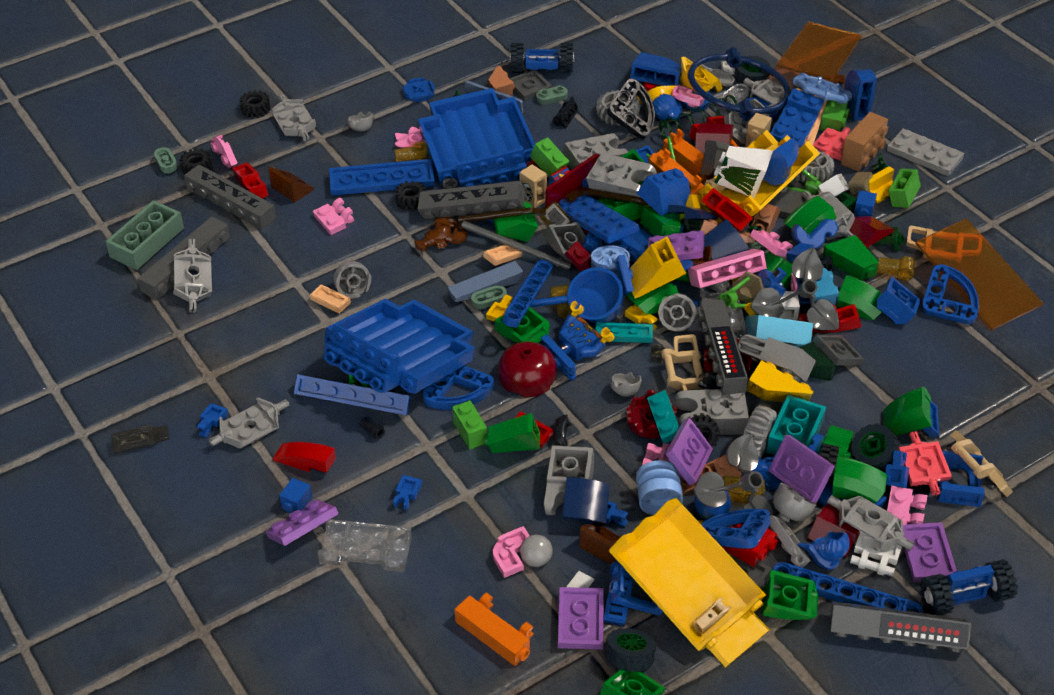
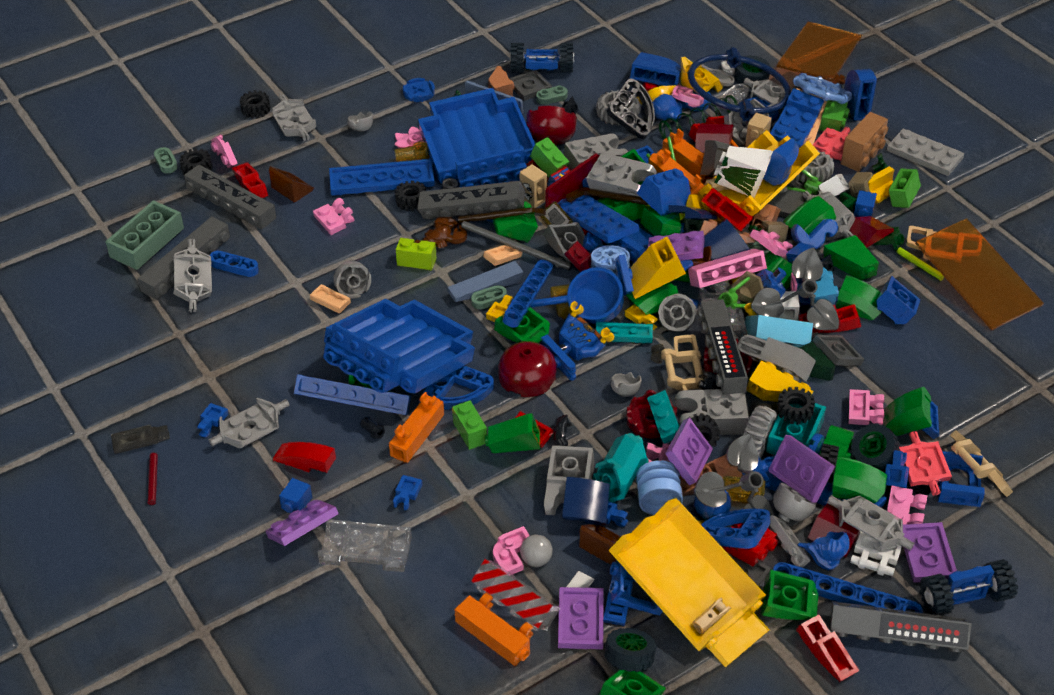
clear yellow piece [877,256,915,281] -> none
blue beam [922,264,979,324] -> none
none -> dark red bar [147,453,158,505]
none -> blue beam [210,251,259,277]
none -> orange brick [389,392,444,463]
none -> lime brick [396,238,436,270]
none -> clear brick [471,559,560,631]
none -> dark red cylinder [526,106,577,146]
none -> teal brick [593,433,649,502]
none -> dark tan panel [761,221,788,243]
none -> black tyre [777,387,815,425]
none -> red slope [796,615,859,682]
none -> bright pink plate [849,389,884,425]
none -> lime bar [896,247,945,281]

